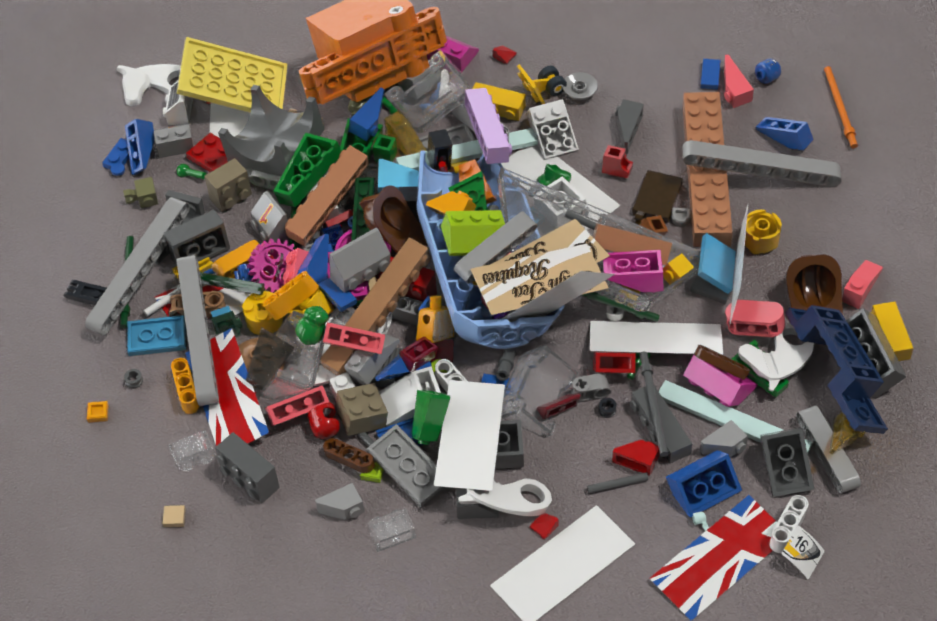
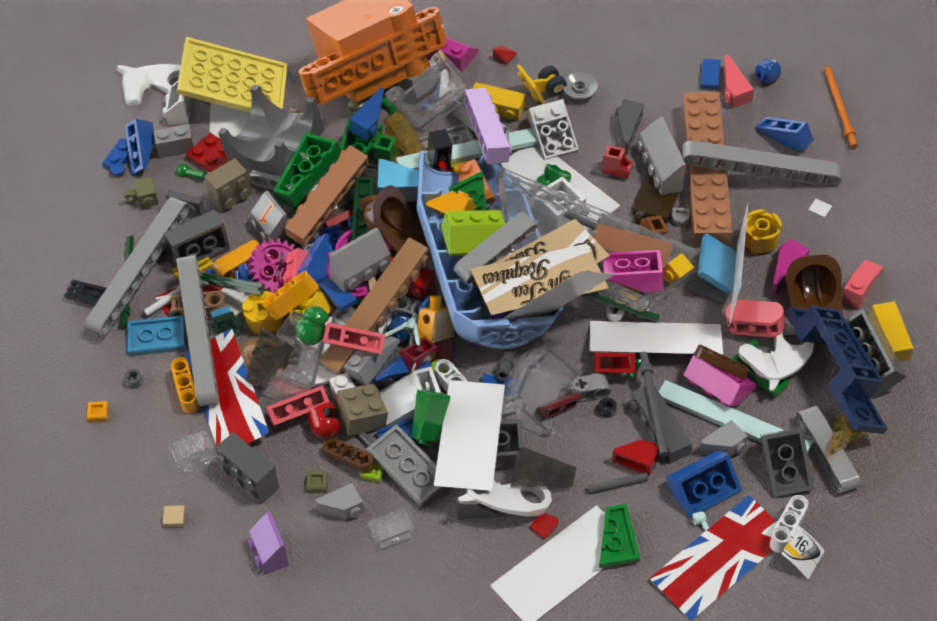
none -> medium lavender slope [248,512,289,574]
none -> olive tile [306,472,328,493]
none -> light aqua plant [384,314,420,346]
none -> blue head [386,315,410,344]
none -> clear smoke wing [510,447,577,488]
none -> green wing [599,504,640,568]
none -> light grey slope [637,116,686,195]
none -> dark pink slope [772,238,810,296]
none -> white sticker [808,199,832,217]

